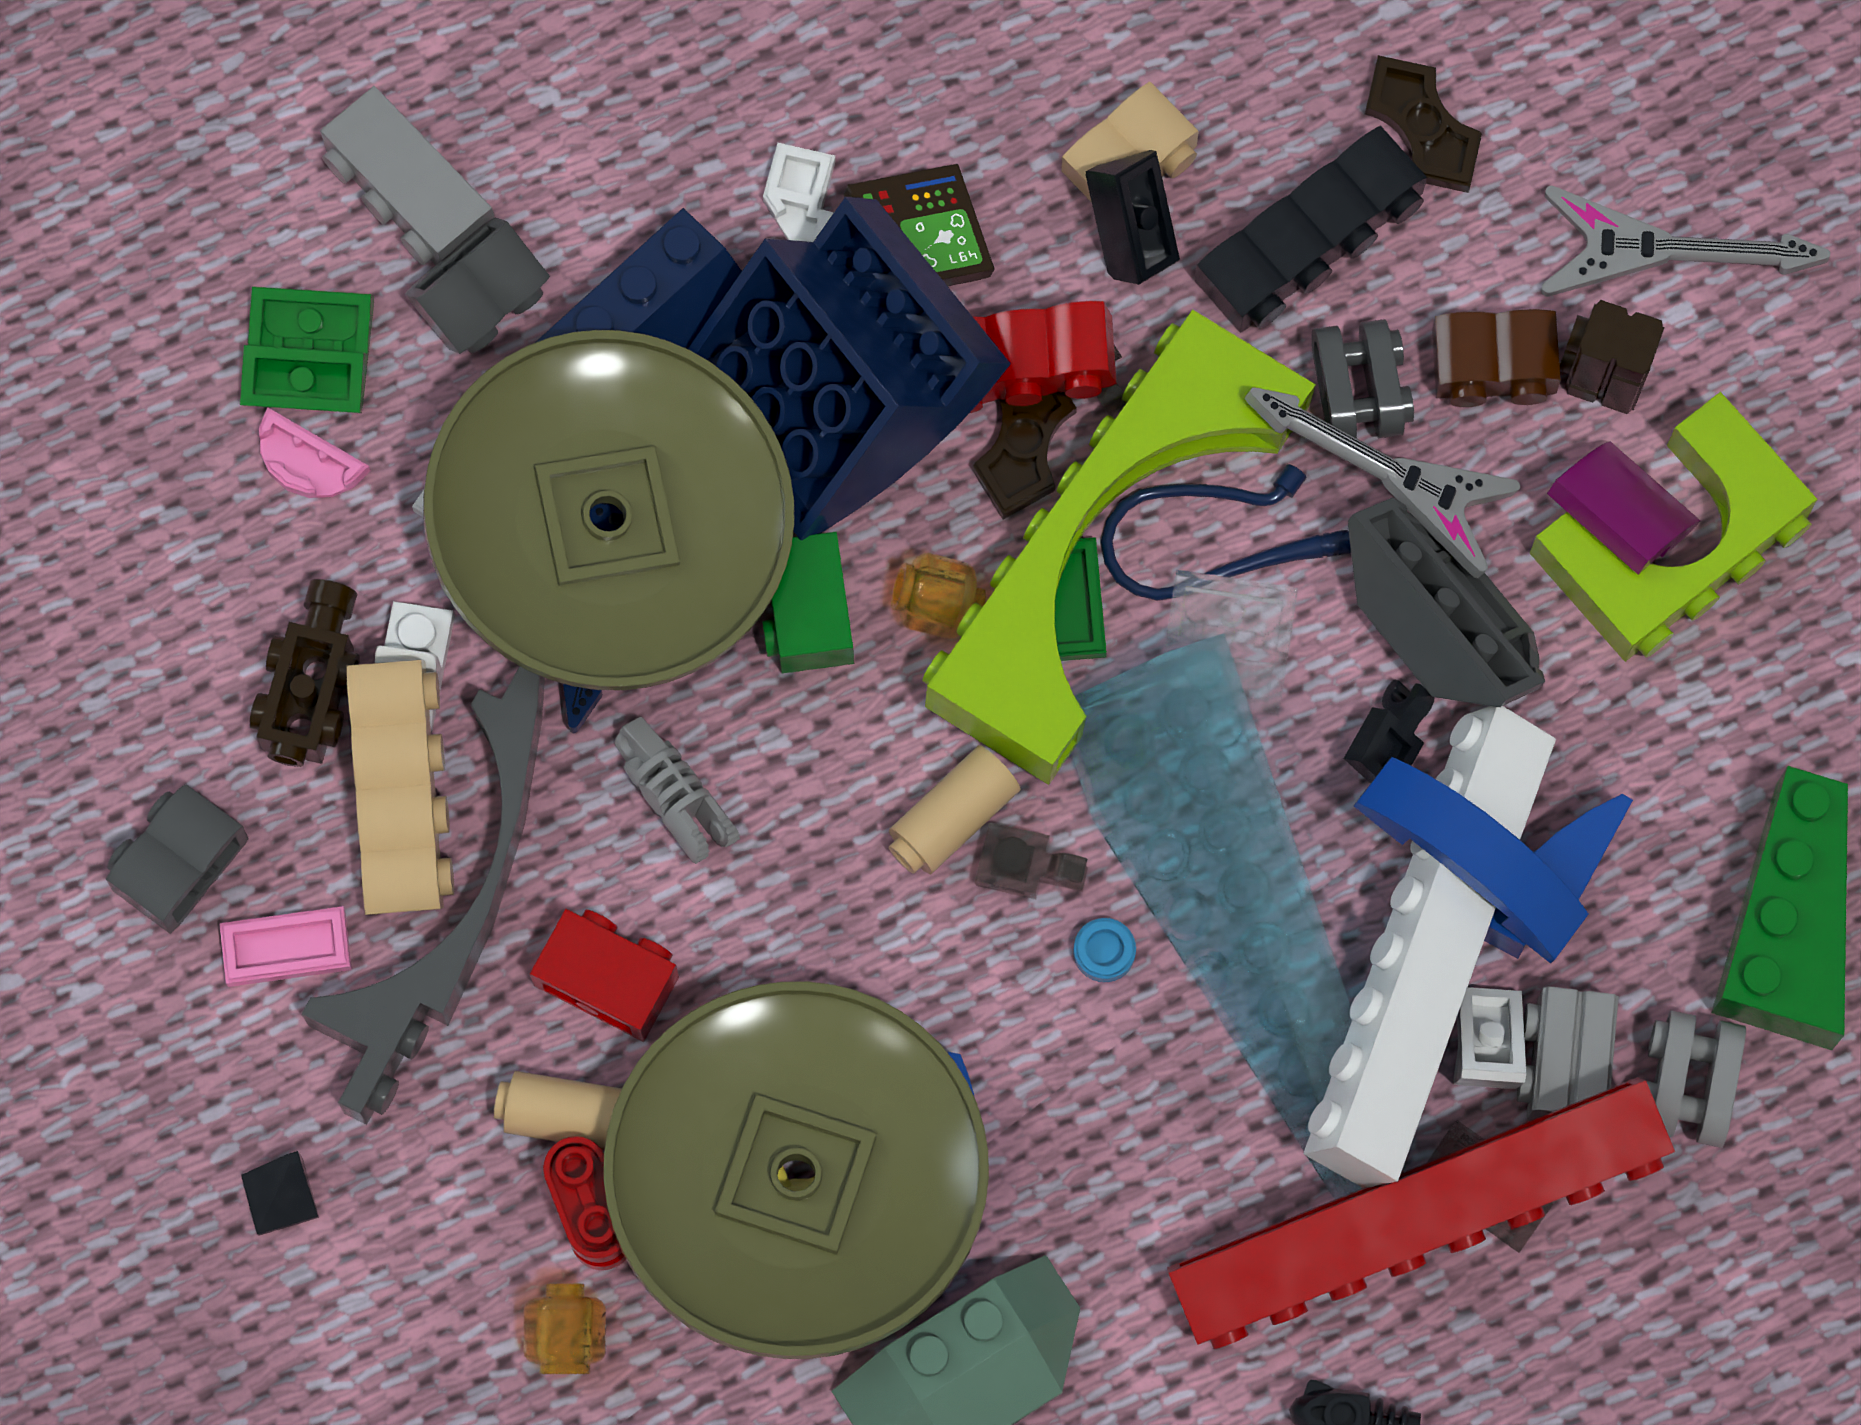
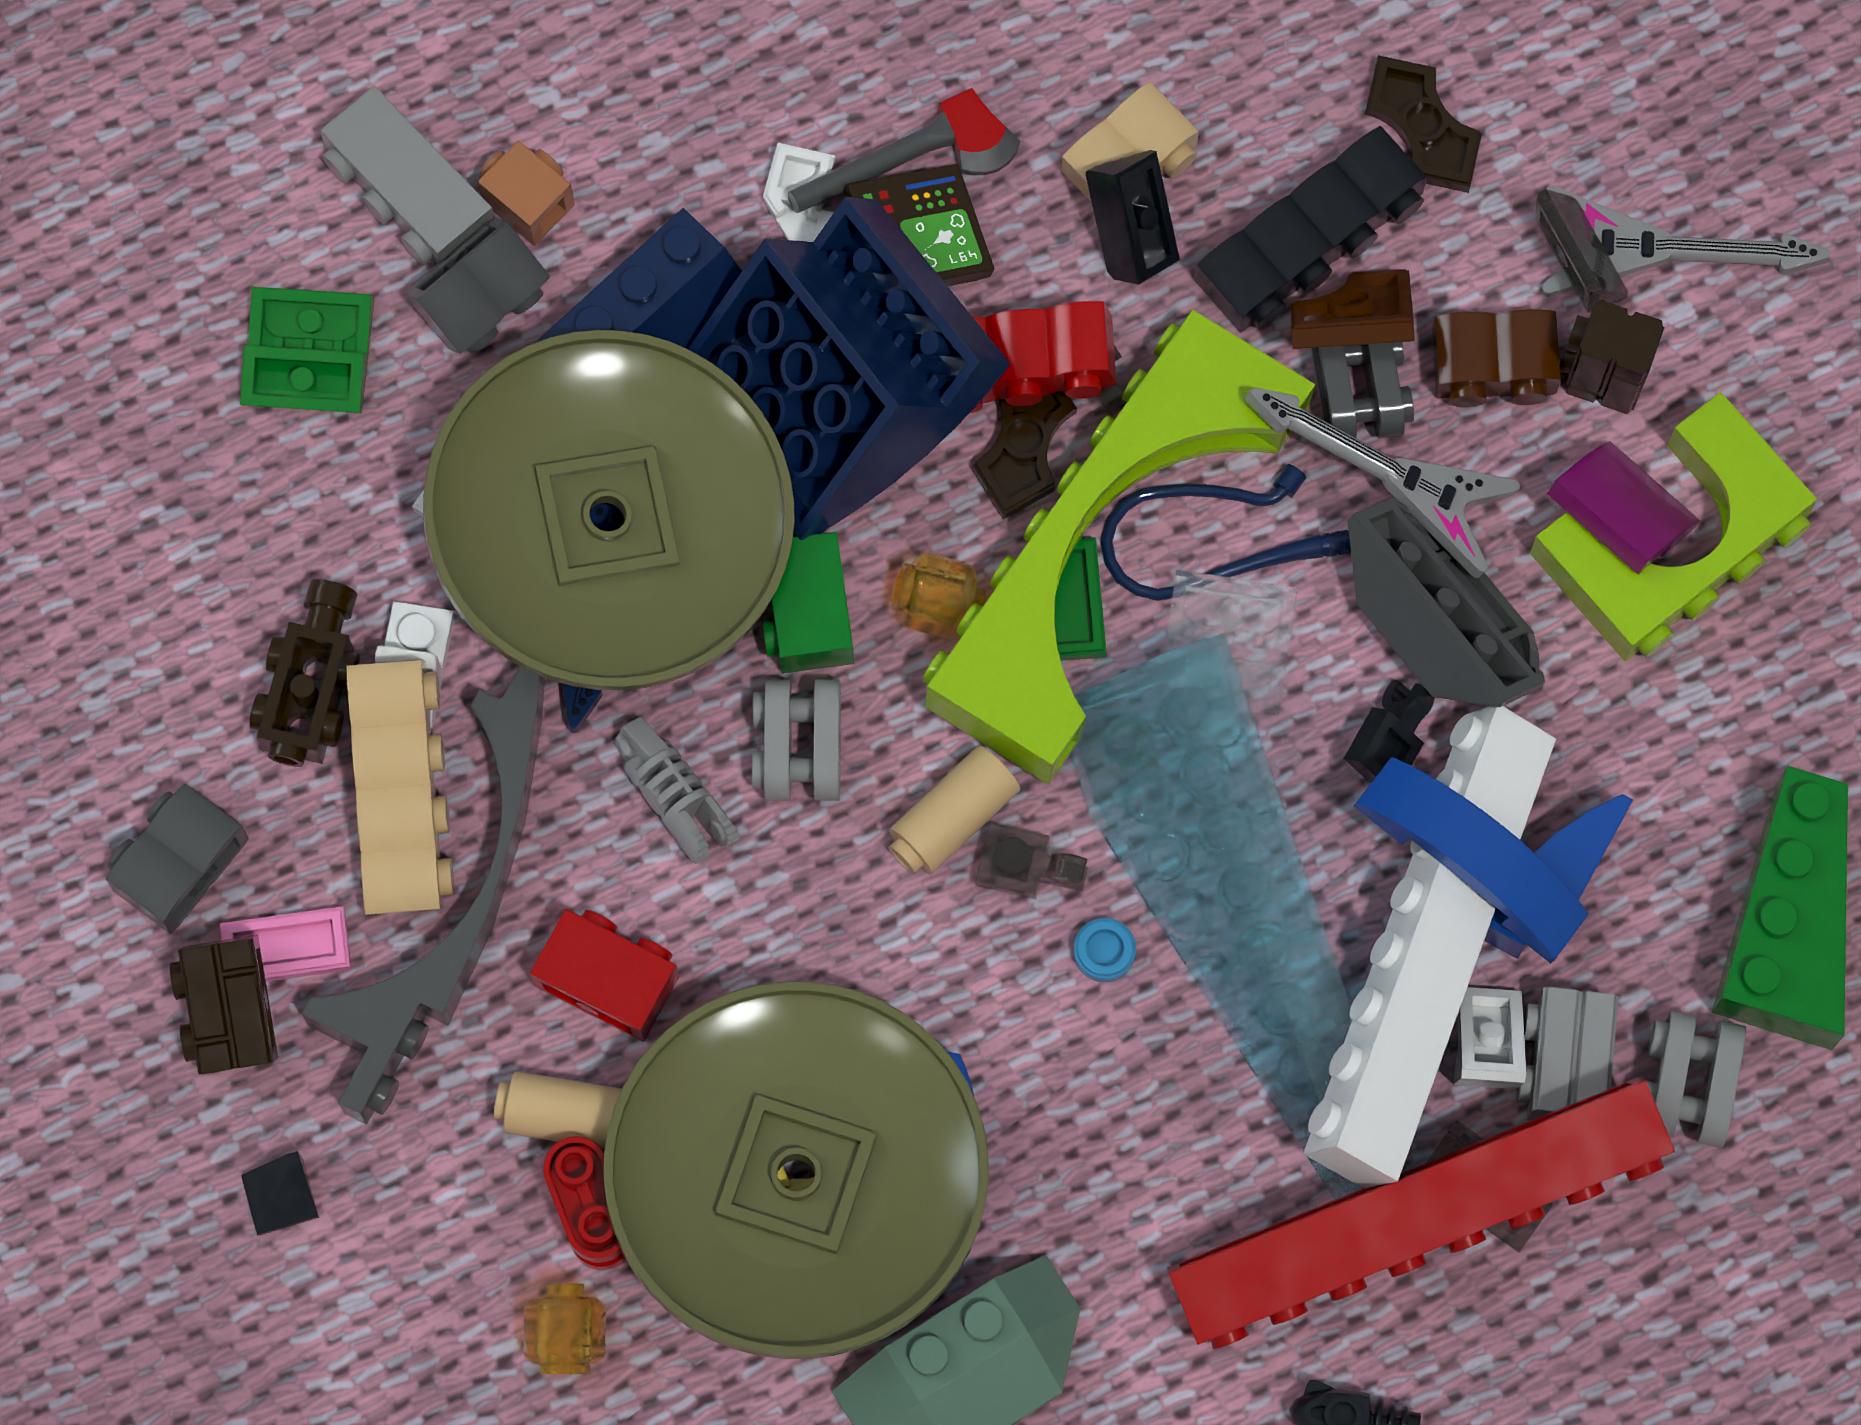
bright pink tile [259,407,371,498] -> none
none -> dark brown brick [170,935,279,1074]
none -> nougat brick [477,140,575,246]
none -> light grey brick [752,679,841,801]
none -> piece [788,88,1020,213]
none -> reddish brown tile [1290,269,1415,349]
none -> clear smoke slope [1535,189,1628,314]

